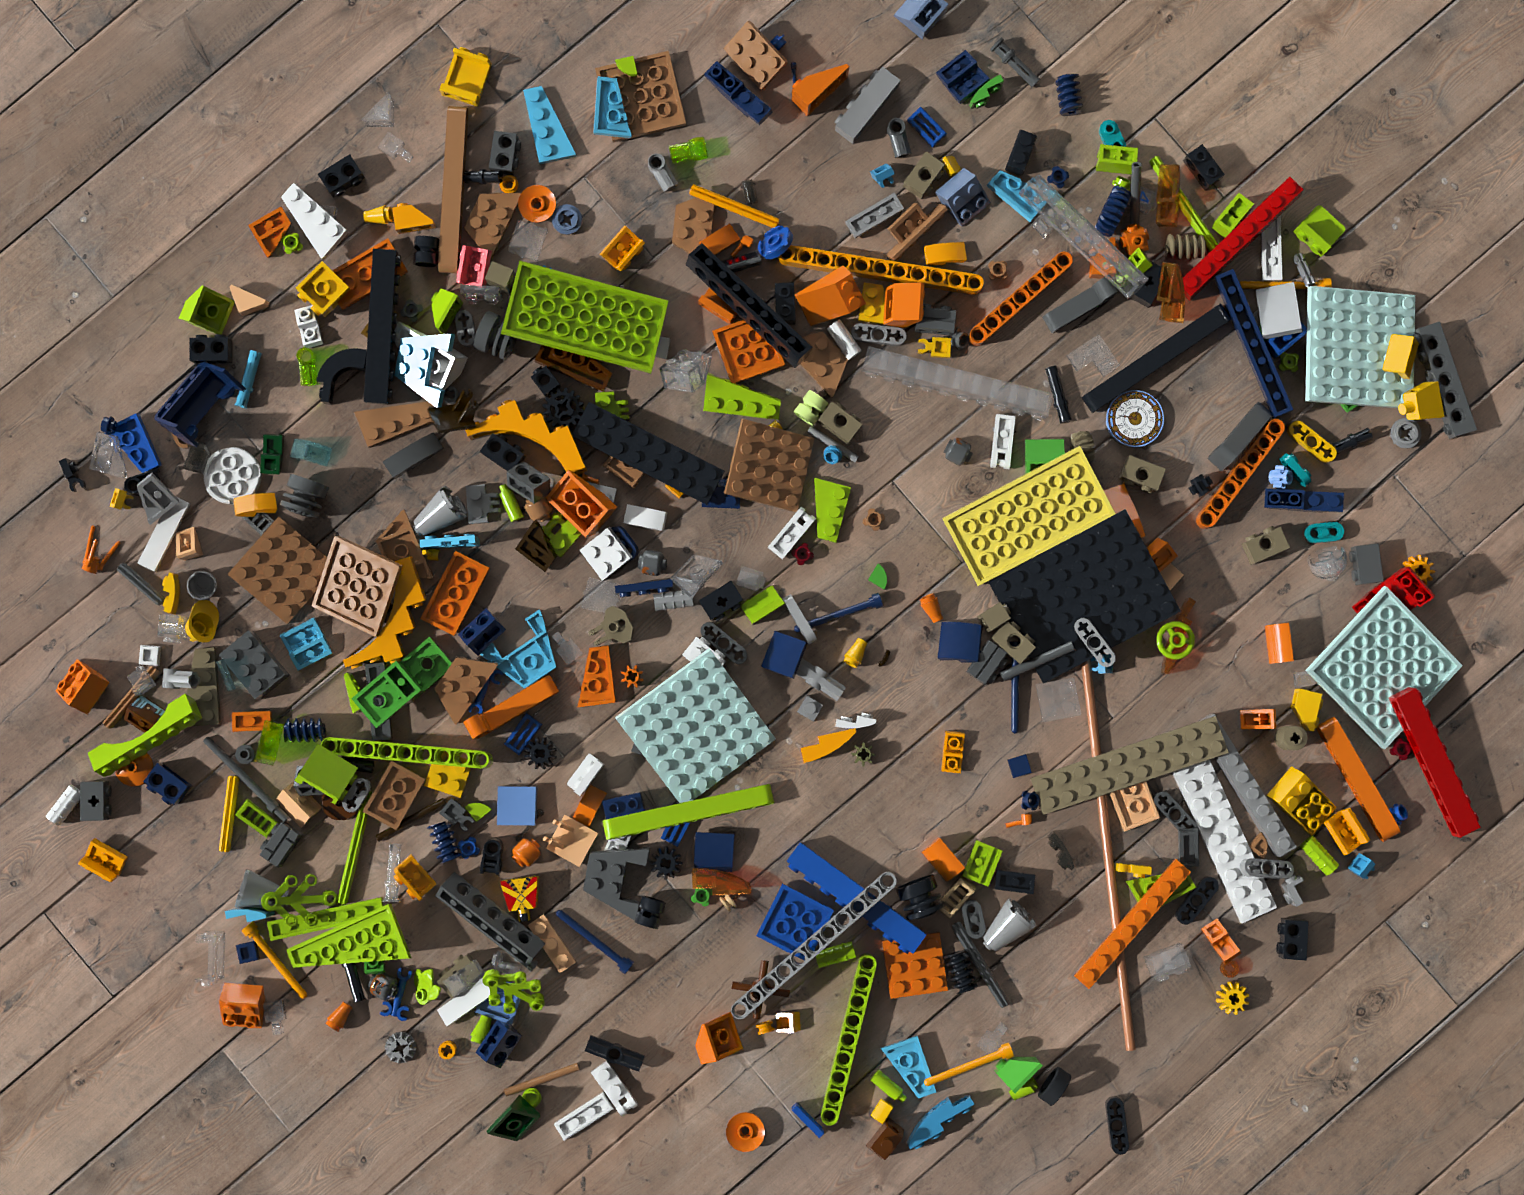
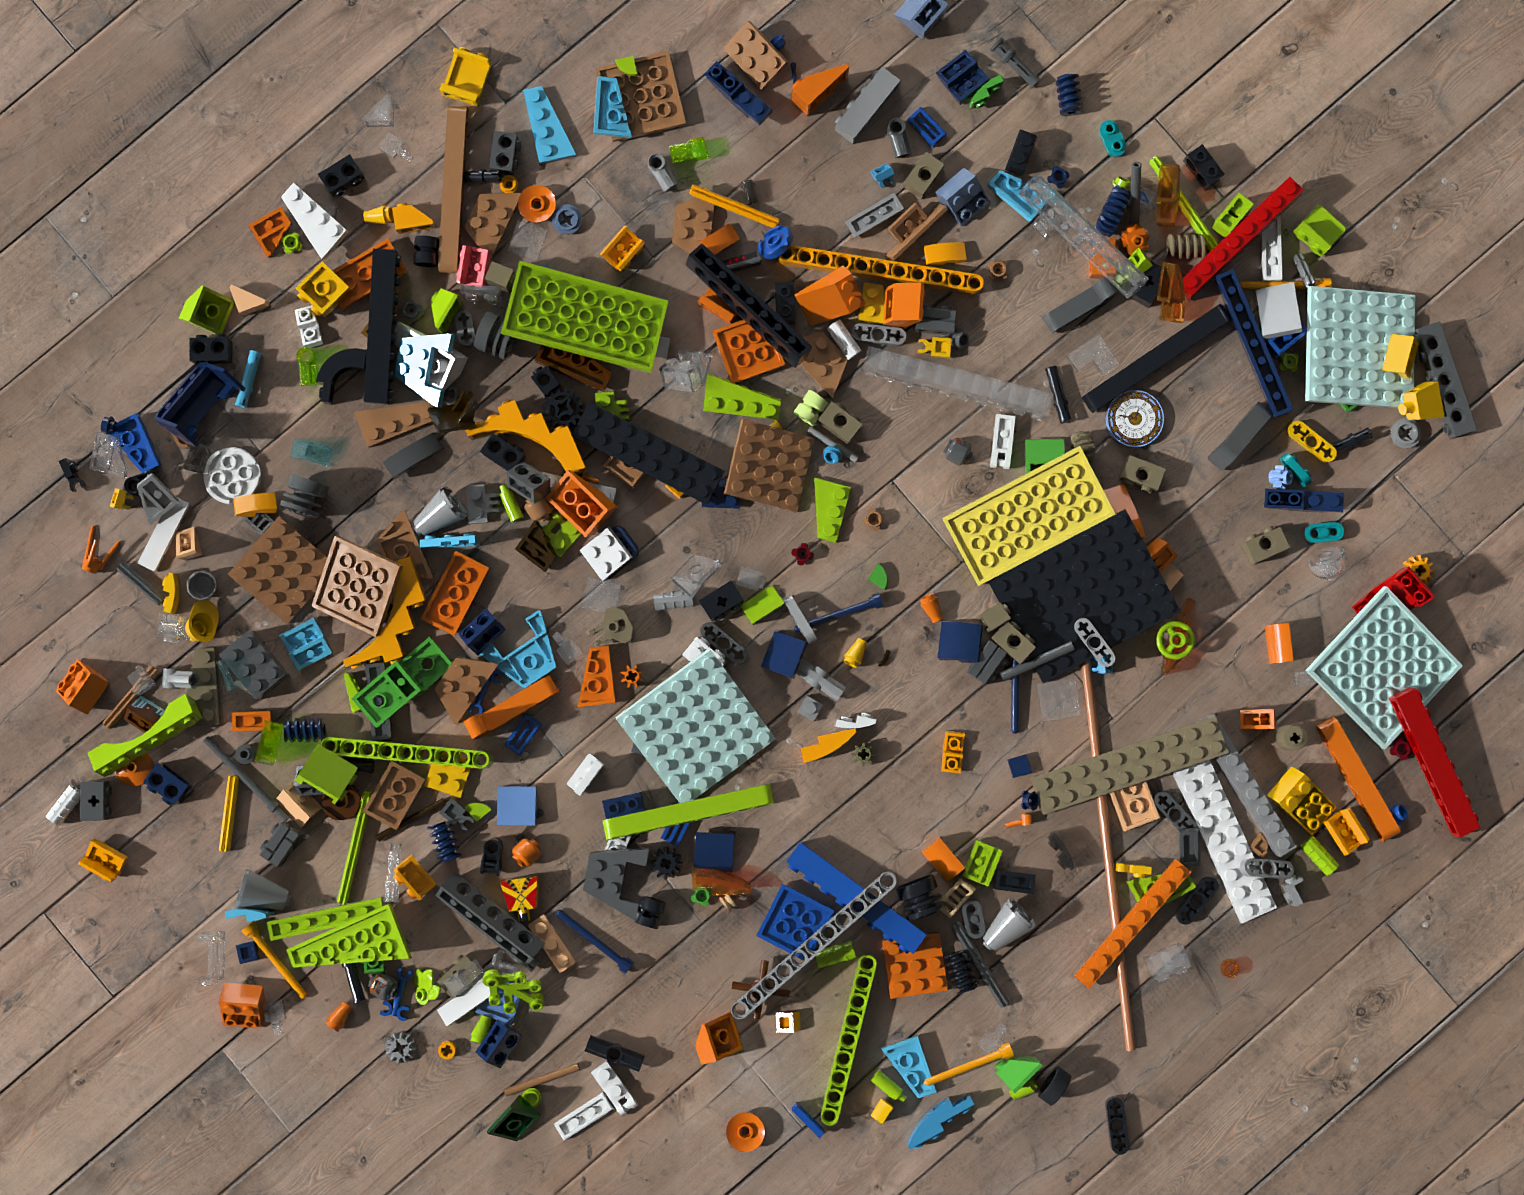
white tile [139,645,161,666] -> none
lime slope [235,798,279,838] -> none
dark green slope [260,434,284,475] -> none
lime plant [261,874,338,926] -> none
light grey beam [342,778,371,812] -> none
yellow hand [422,548,440,561] -> none
blue plate [458,837,480,859] -> none
black gear [524,737,557,769] -> none
light nougat plate [543,815,598,867] -> none
orange slope [572,784,607,827] -> none
dark blue plate [615,579,673,598] -> none
white slope [623,504,667,531] -> none
dark grey head [638,550,667,576] -> none
orange hand [730,235,754,258] -> none
light orange bush [756,1020,775,1035] -> none
white plate [768,506,816,560] -> none
reddish brown torso [866,1117,904,1160] -> none
yellow slope [942,156,962,178] -> none
orange beam [969,251,1073,346] -> none
lime hinge [1096,144,1138,175] -> none
black gear [1189,474,1213,497] -> none
orange beam [1196,419,1285,529] -> none
orange slope [1201,919,1241,964] -> none
yellow gear [1216,981,1249,1015] -> none
black brick [1276,918,1309,961] -> none
yellow slope [1291,689,1323,732] -> none
dark azure tile [1347,853,1375,879] -> none
dark grey brick [1349,543,1384,585] -> none

